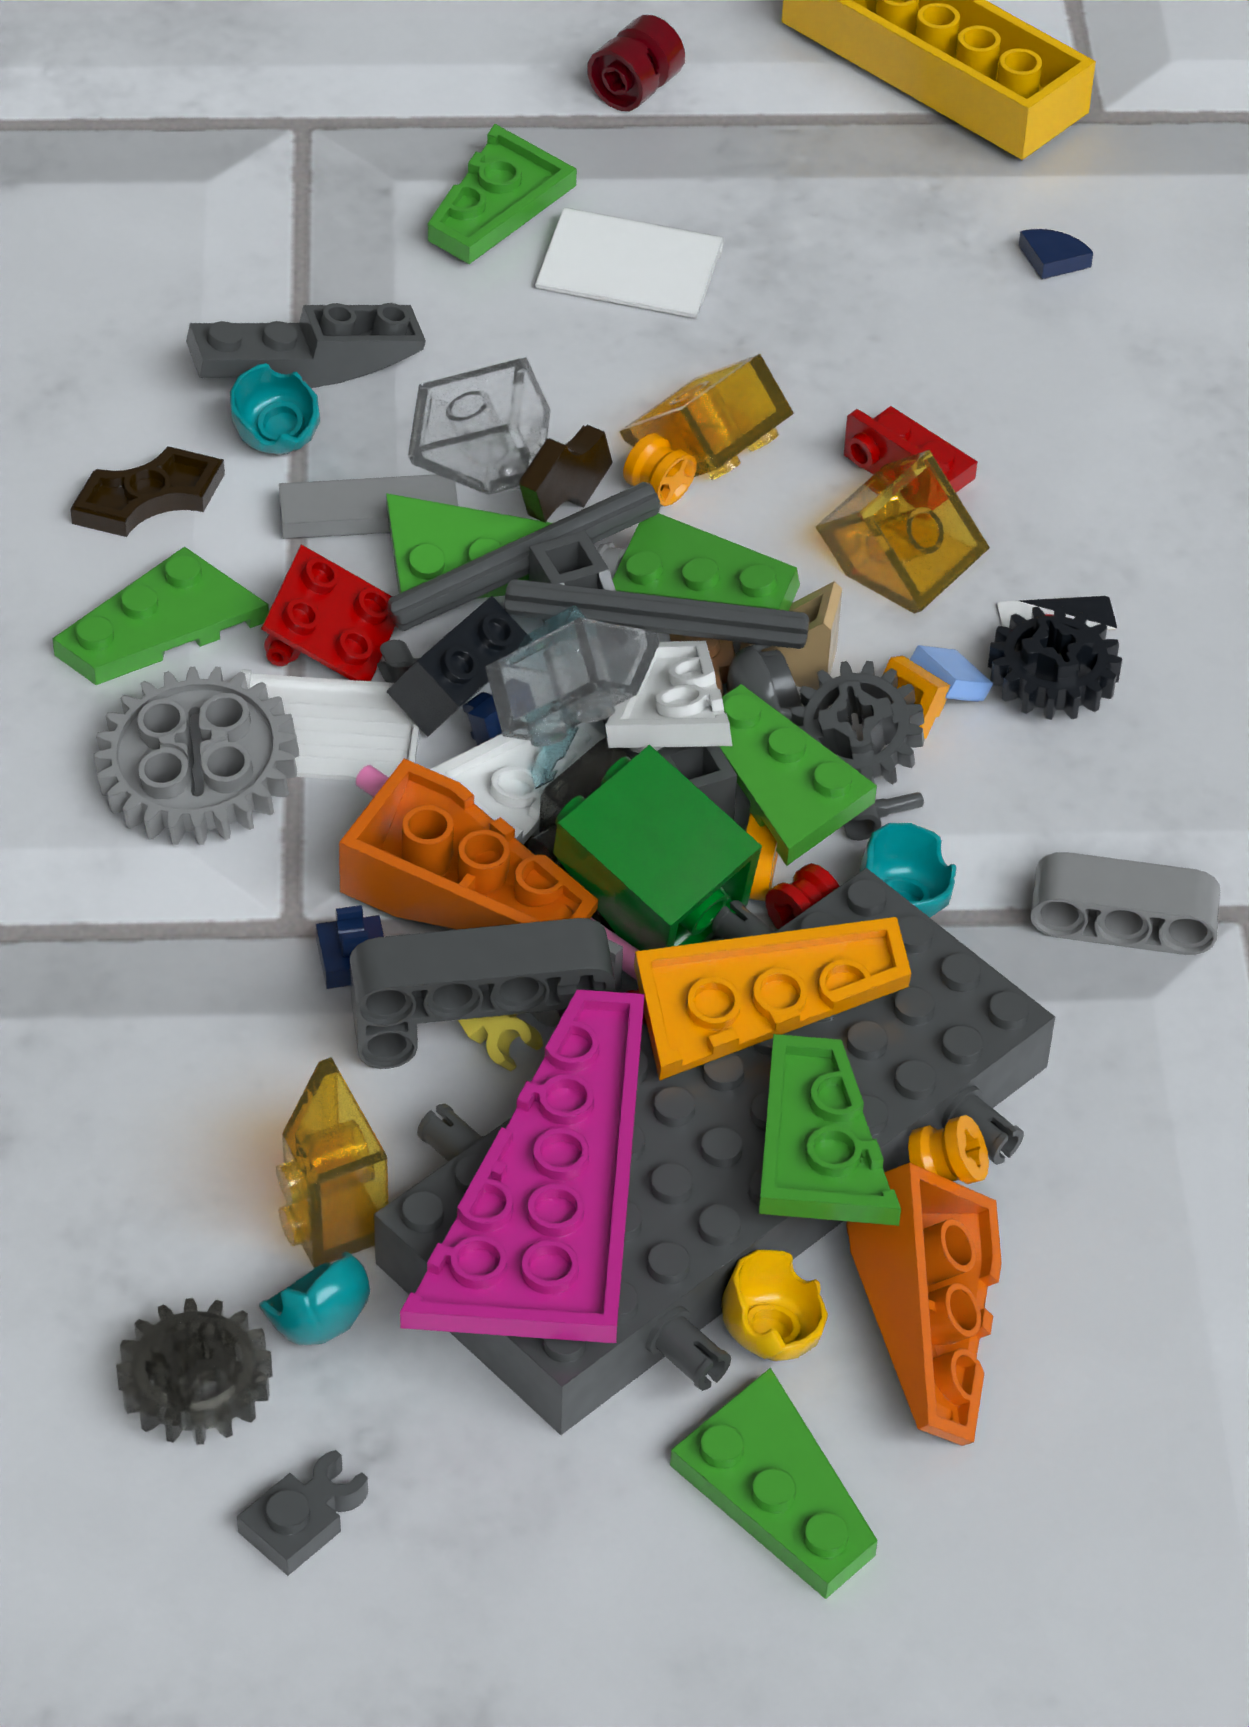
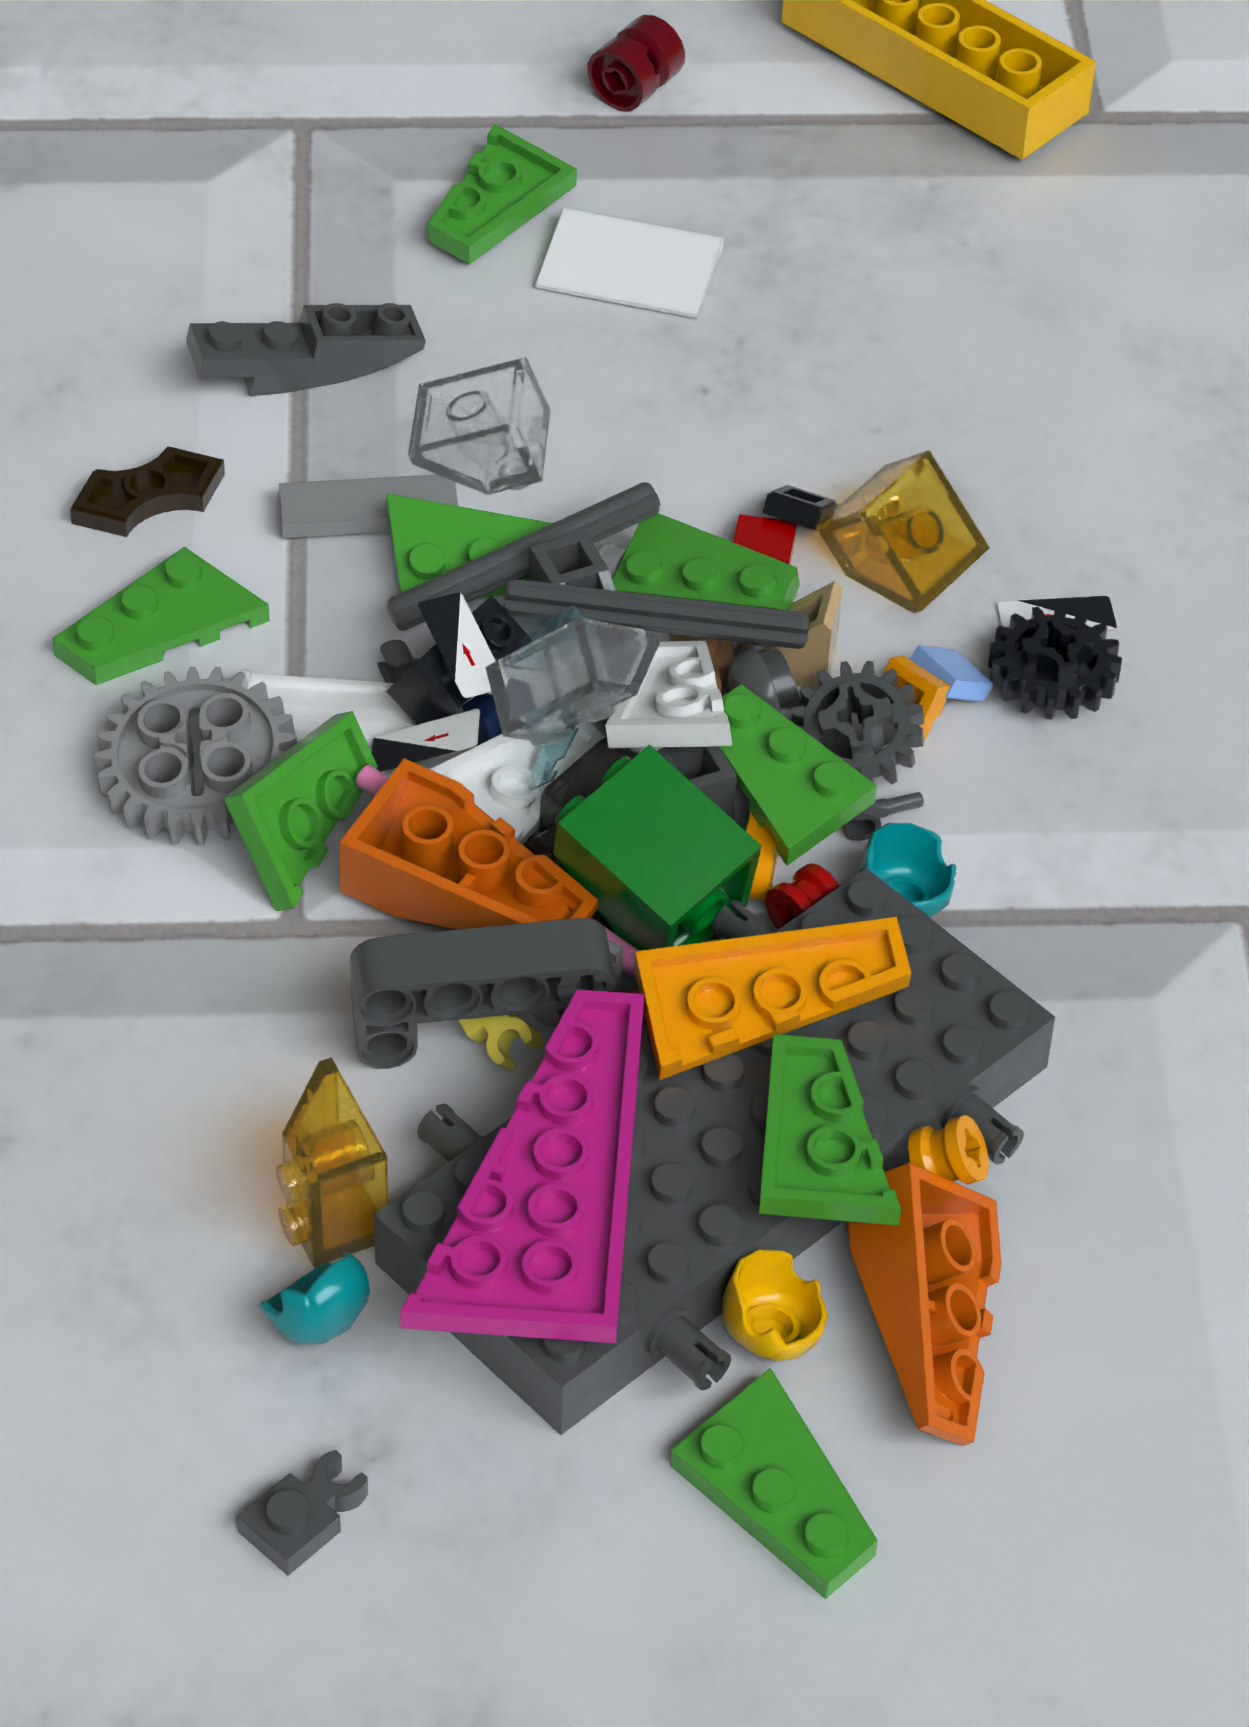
clear smoke gear [116,1298,273,1445] -> none
teal hair [230,363,320,454] -> none
red hinge [261,544,395,681] -> none
dark blue tile [316,905,384,989] -> none
dark brown tile [518,424,613,523] -> none
clear yellow slope [619,354,794,480] -> none
light orange wheel [623,433,697,506] -> none
red bracket [844,406,978,512] -> none
dark blue tile [1019,229,1093,279] -> none
light grey beam [1030,852,1220,955] -> none
none -> bright green wing [224,711,378,911]
none -> sticker [372,709,480,772]
none -> sticker [418,593,507,698]
none -> red tile [733,514,797,565]
none -> black tile [762,485,838,531]

